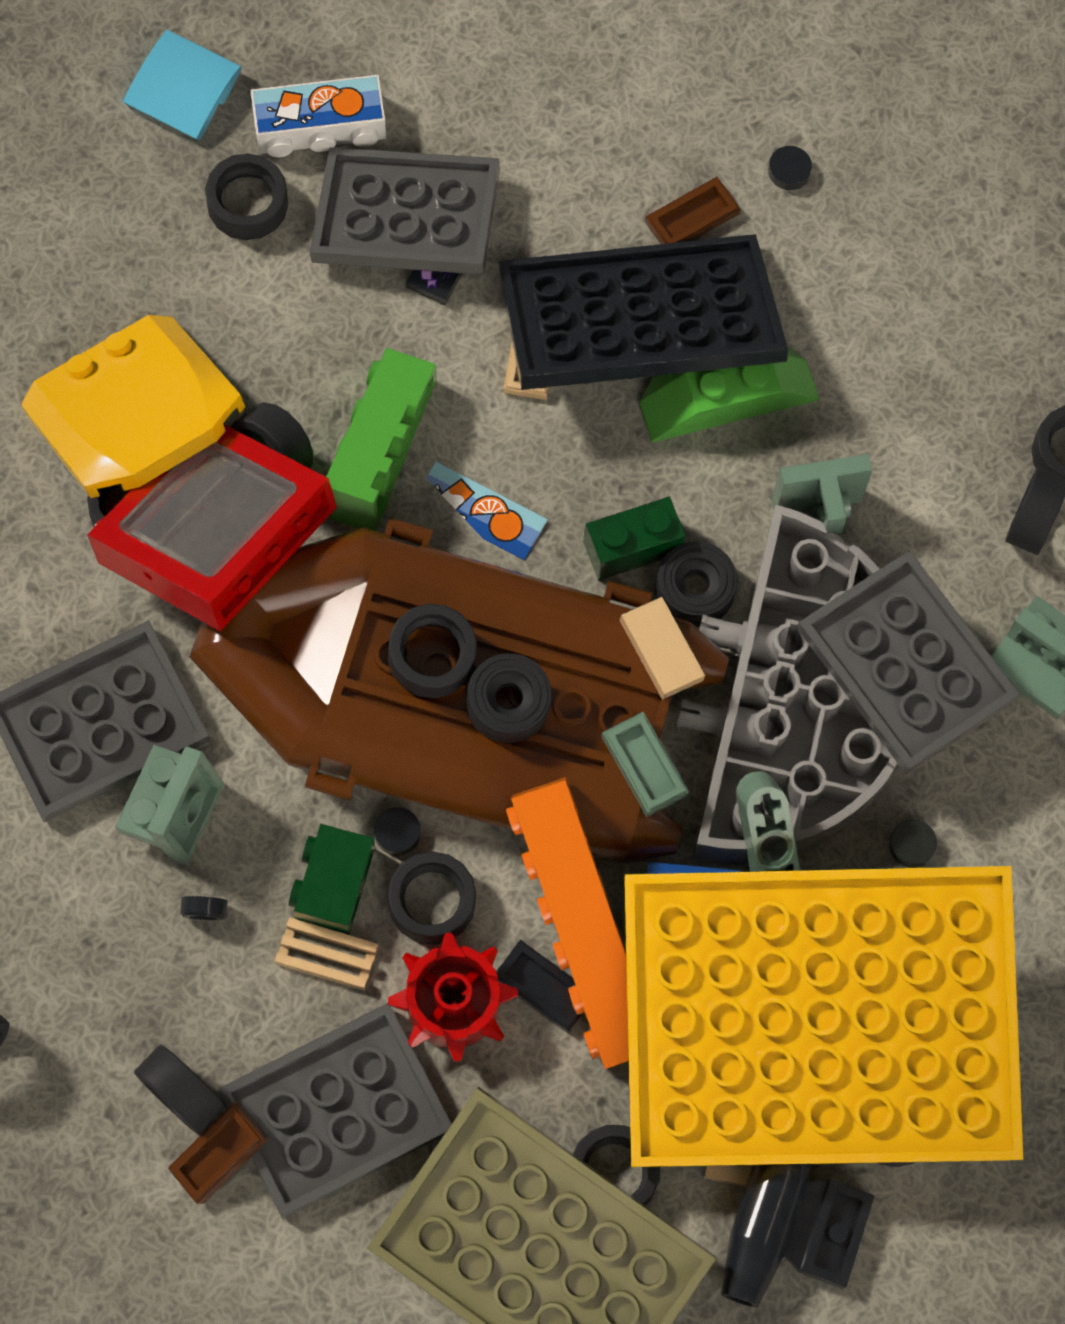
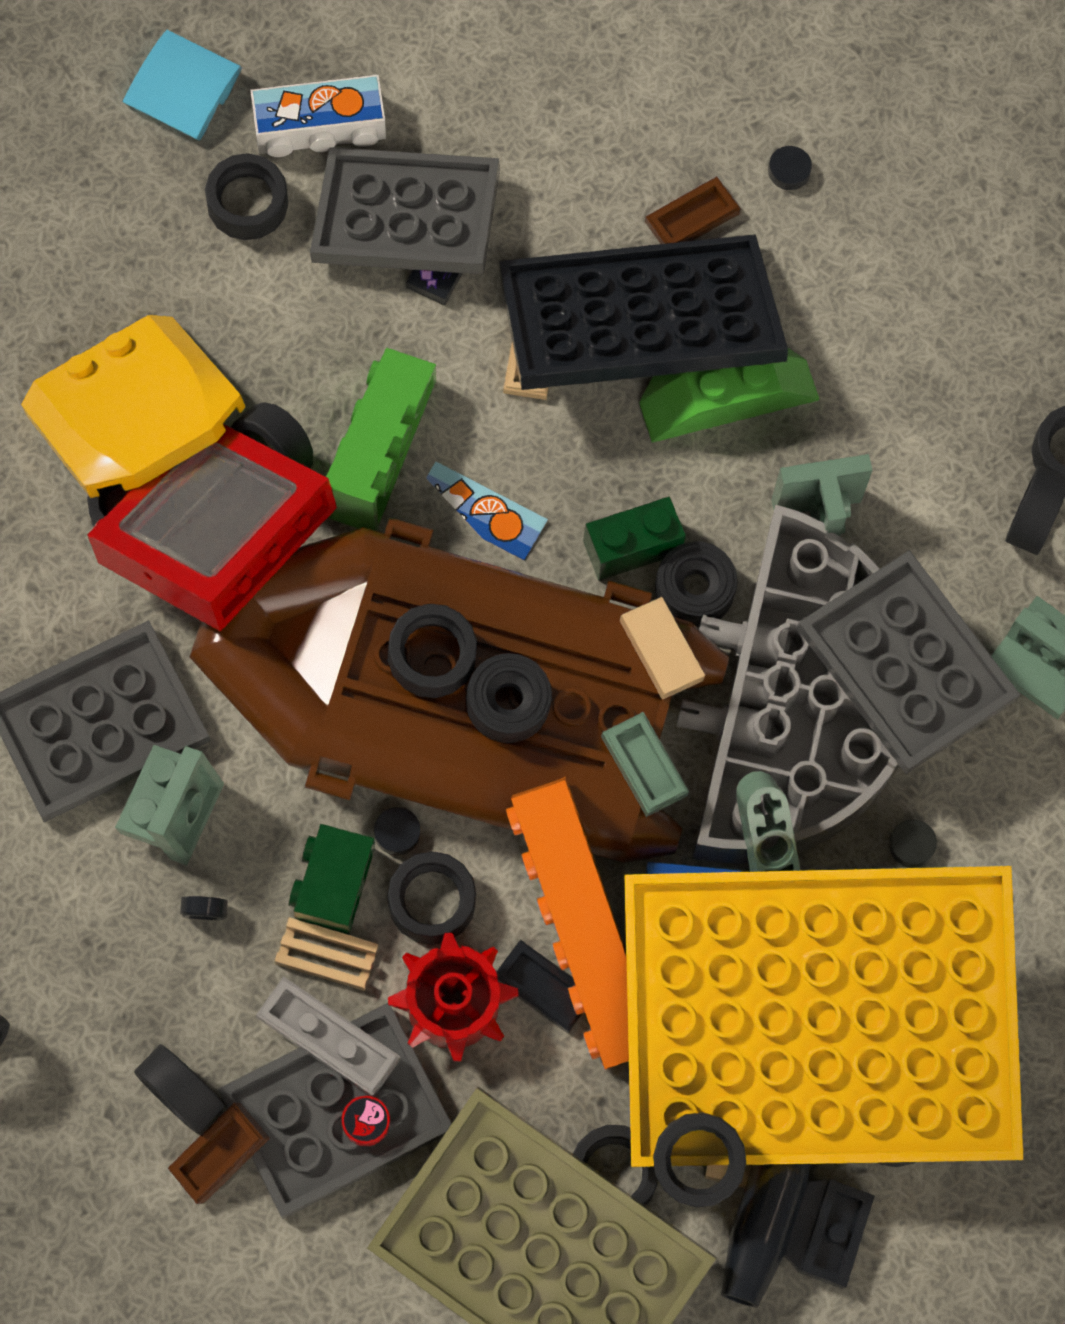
none -> light grey tile [256,977,401,1097]
none -> tile [342,1096,390,1146]
none -> black tyre [653,1112,747,1208]

